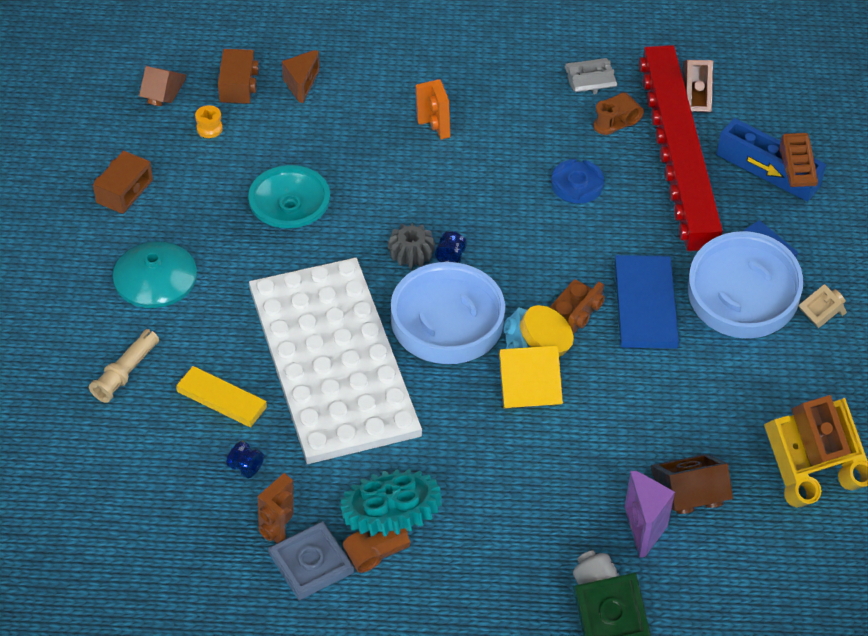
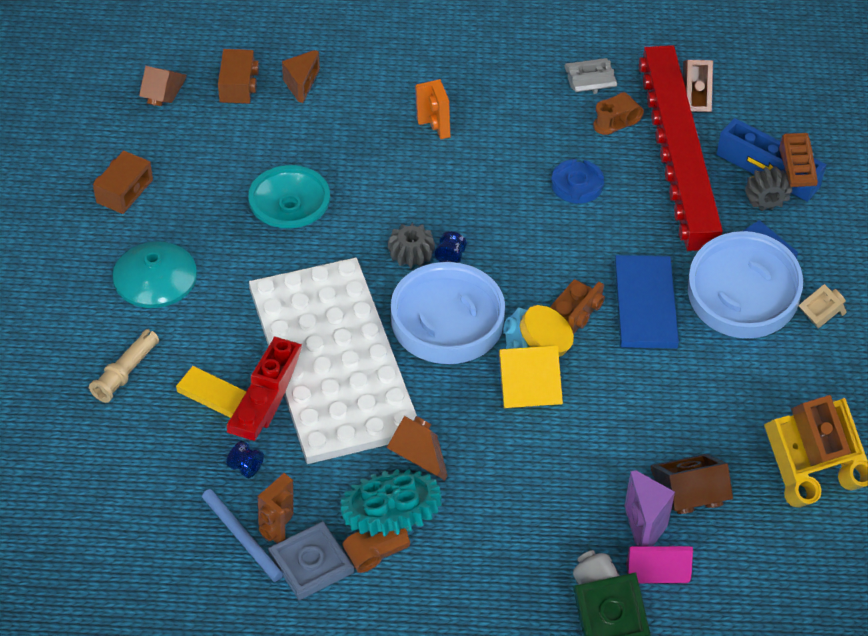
light orange wheel [195,105,223,138] -> none
none -> medium blue bar [202,489,283,582]
none -> red slope [227,336,302,441]
none -> dark orange slope [386,416,448,481]
none -> dark pink slope [626,546,693,583]
none -> dark grey gear [745,166,793,211]

